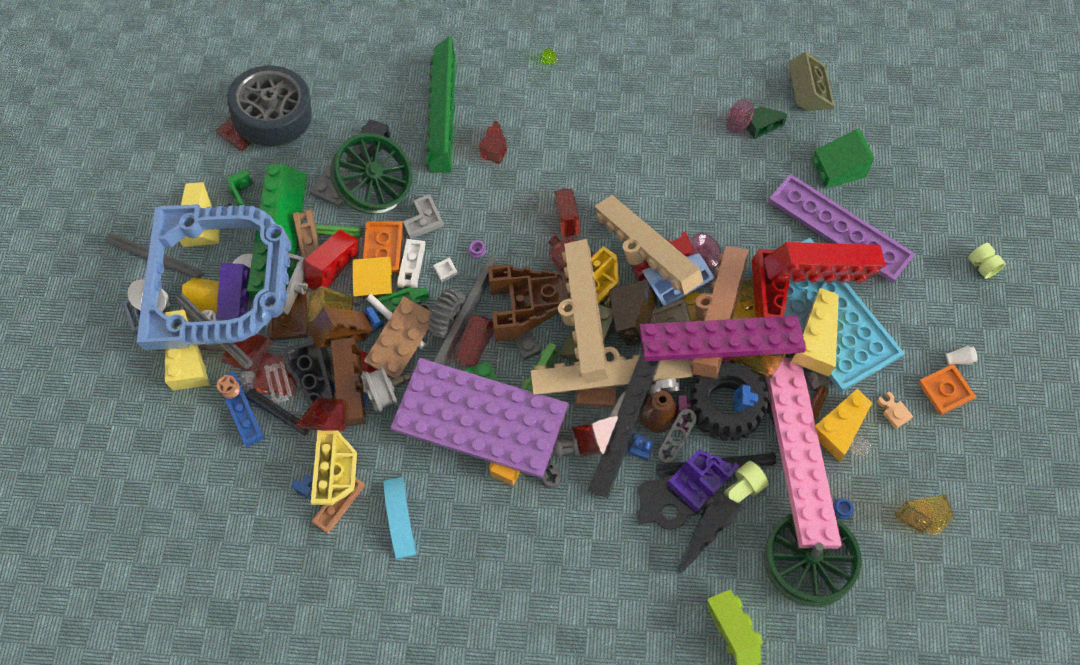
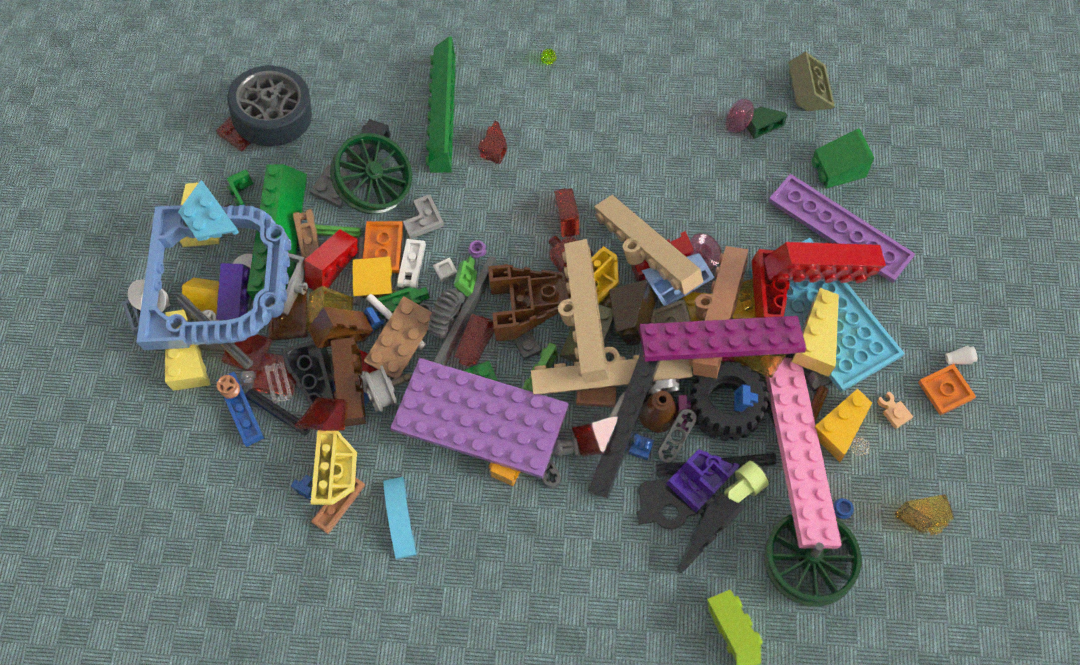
dark grey axle [106,233,203,278] -> none
yellowish green wheel [968,243,1006,279] -> none
none -> medium azure wing [178,180,239,241]
none -> bright green hinge [454,256,477,297]

